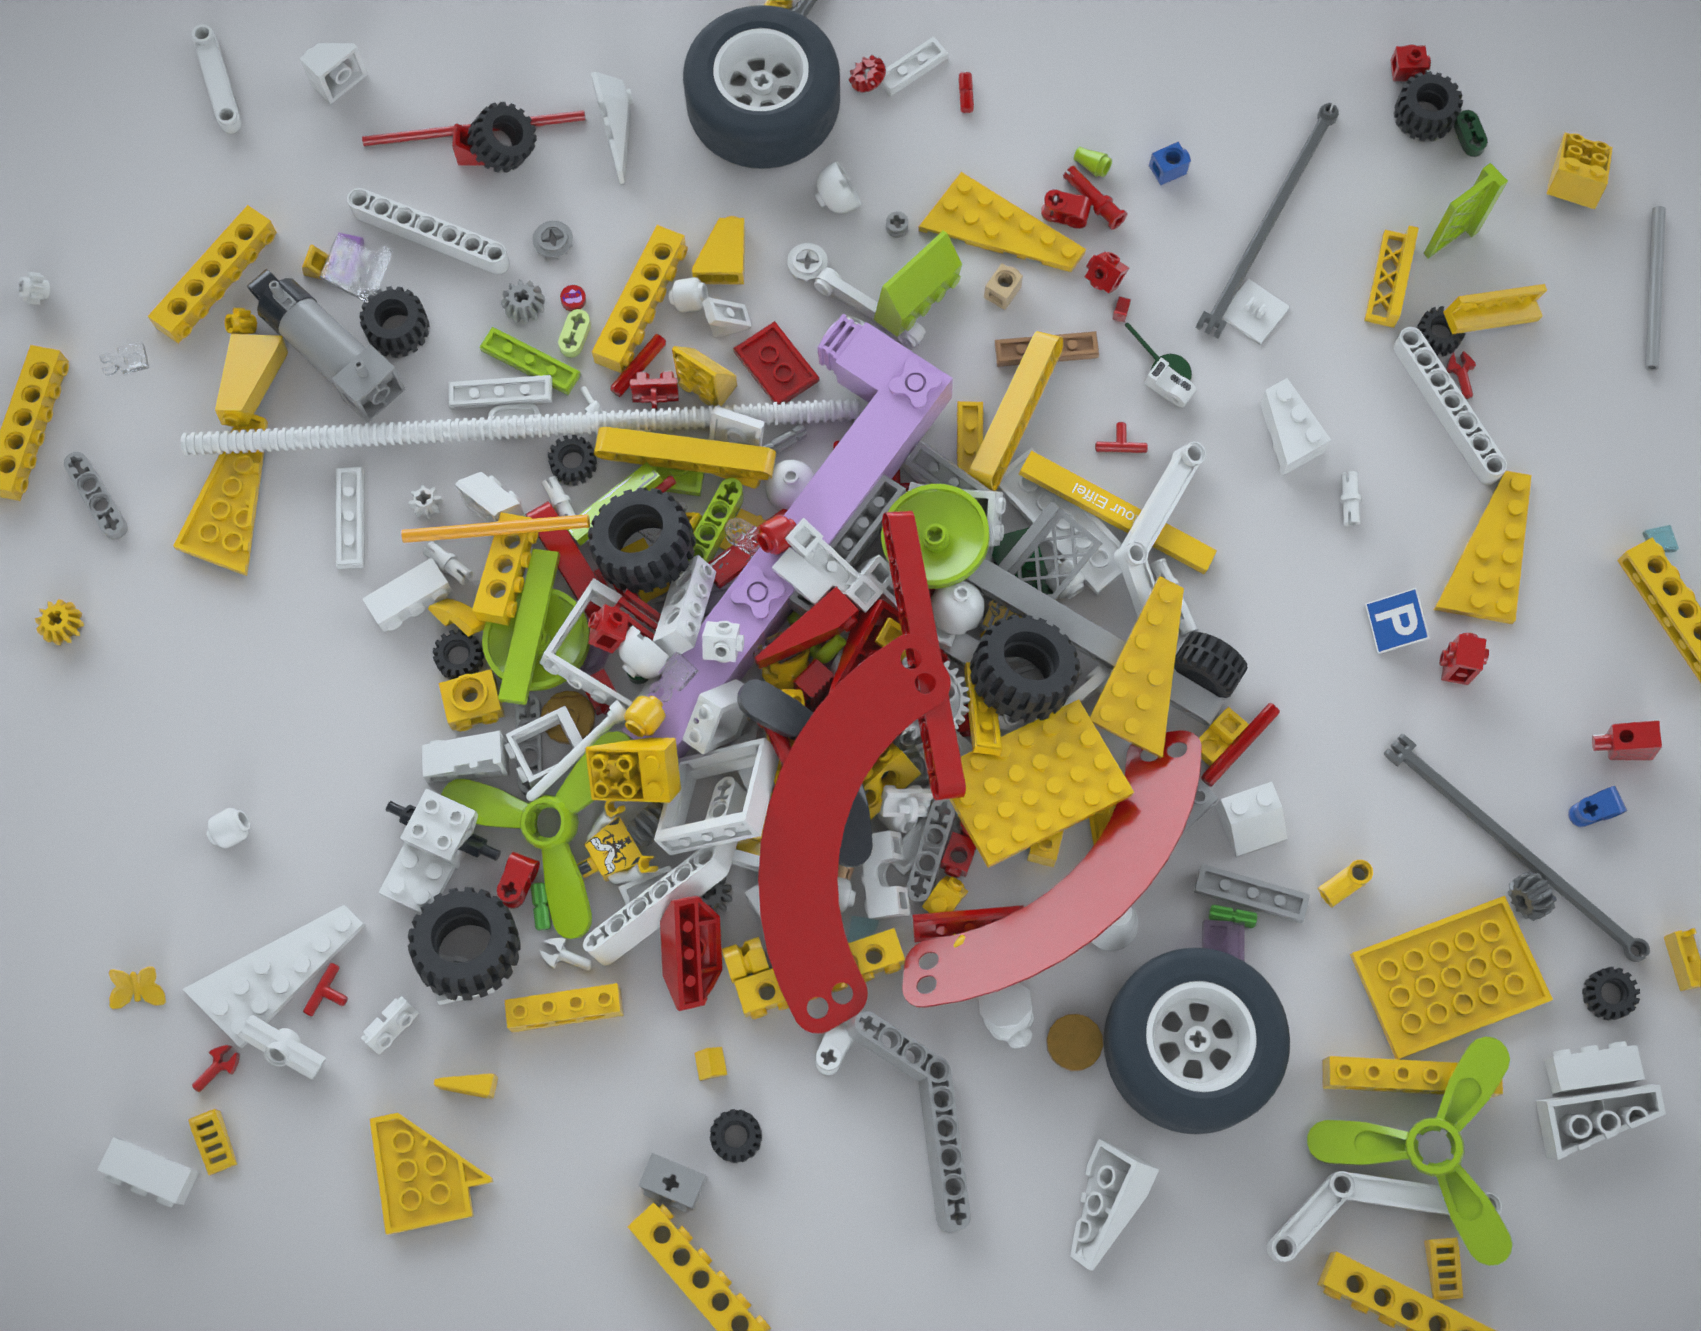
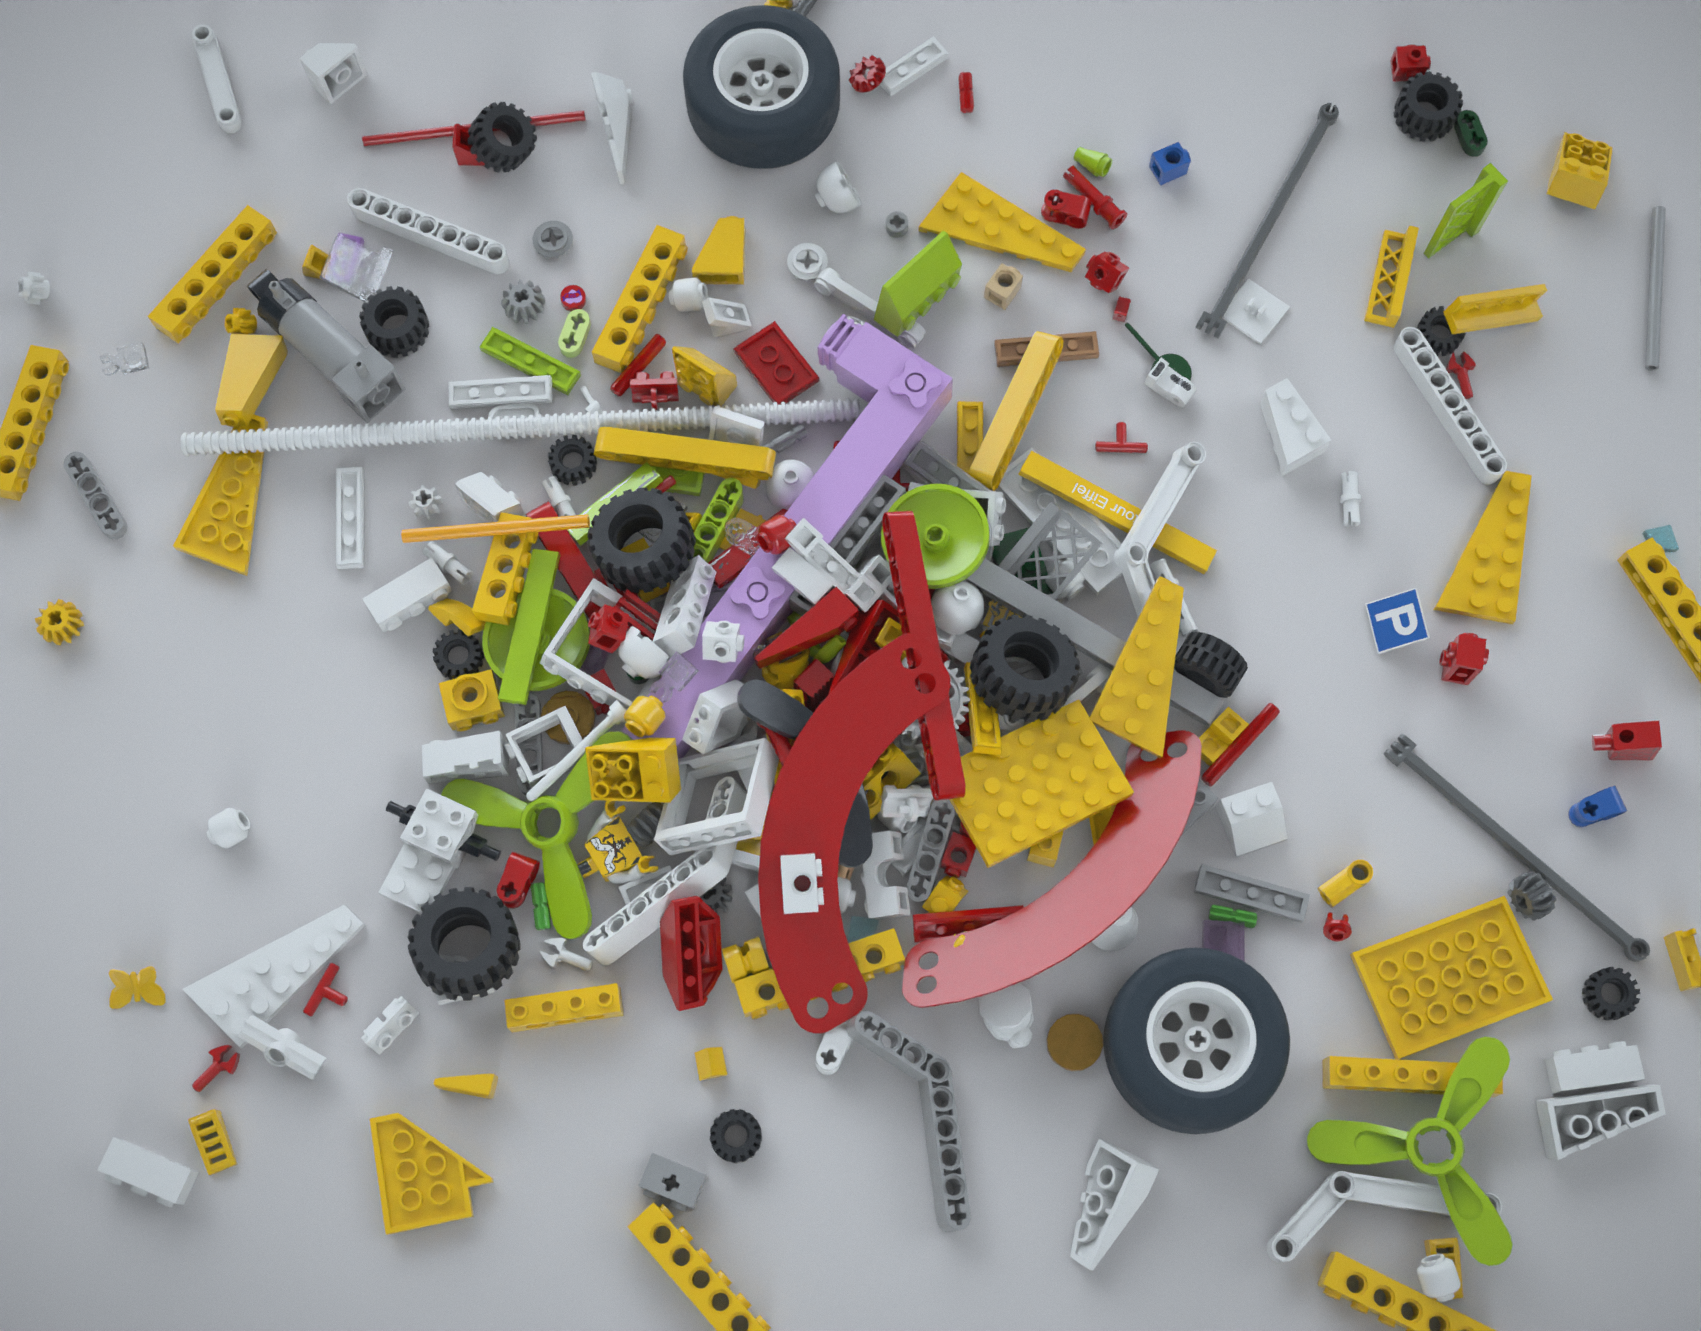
none -> white brick [781,853,824,914]
none -> red plate [1323,912,1352,942]
none -> white head [1417,1254,1461,1302]

